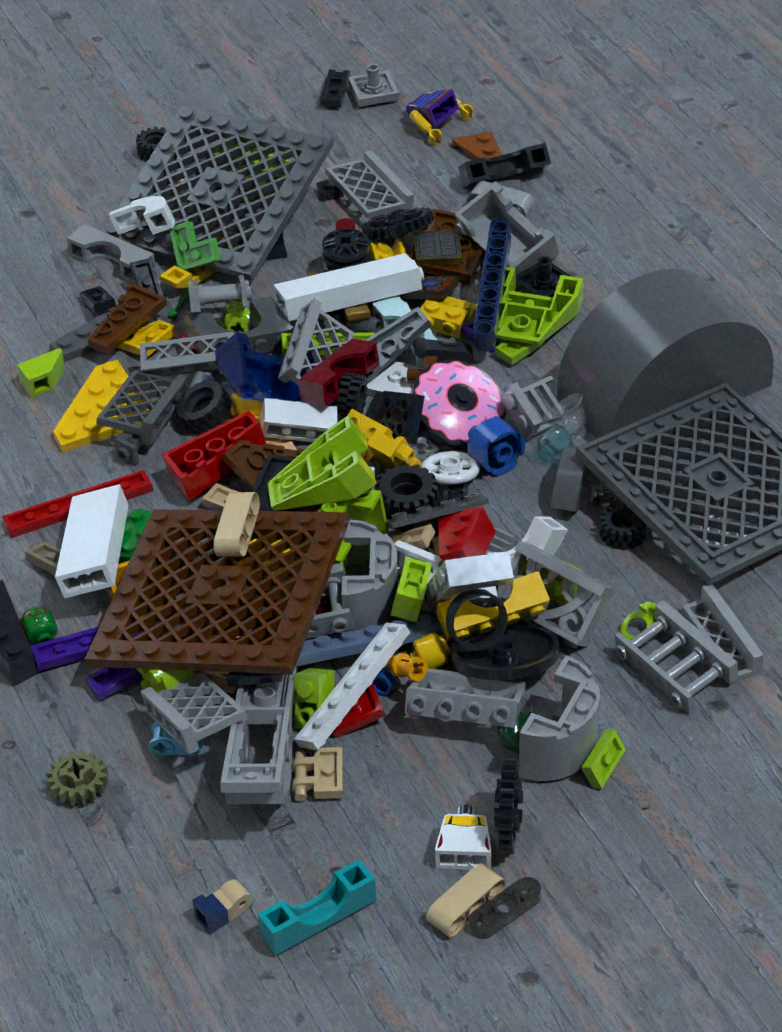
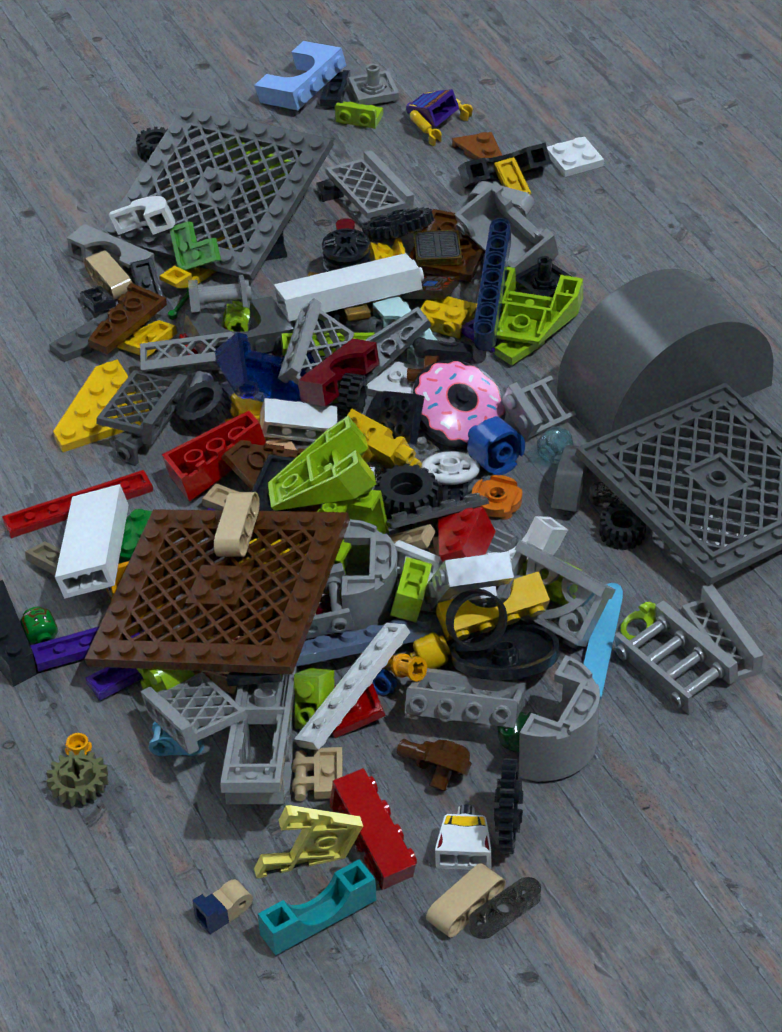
lime slope [17,348,65,398] -> none
clear hat [542,393,587,439] -> none
lime plate [581,729,626,789] -> none
none -> light orange plate [65,733,92,756]
none -> tan beam [84,250,132,300]
none -> light blue arch [254,41,346,110]
none -> light yellow wing [254,805,363,878]
none -> red wedge [329,768,417,890]
none -> lime bracket [335,101,383,129]
none -> reddish brown pin [397,739,472,791]
none -> orange plate [472,475,522,520]
none -> yellow plate [493,157,531,195]
none -> white plate [547,136,604,177]
none -> medium azure piece [583,583,623,699]

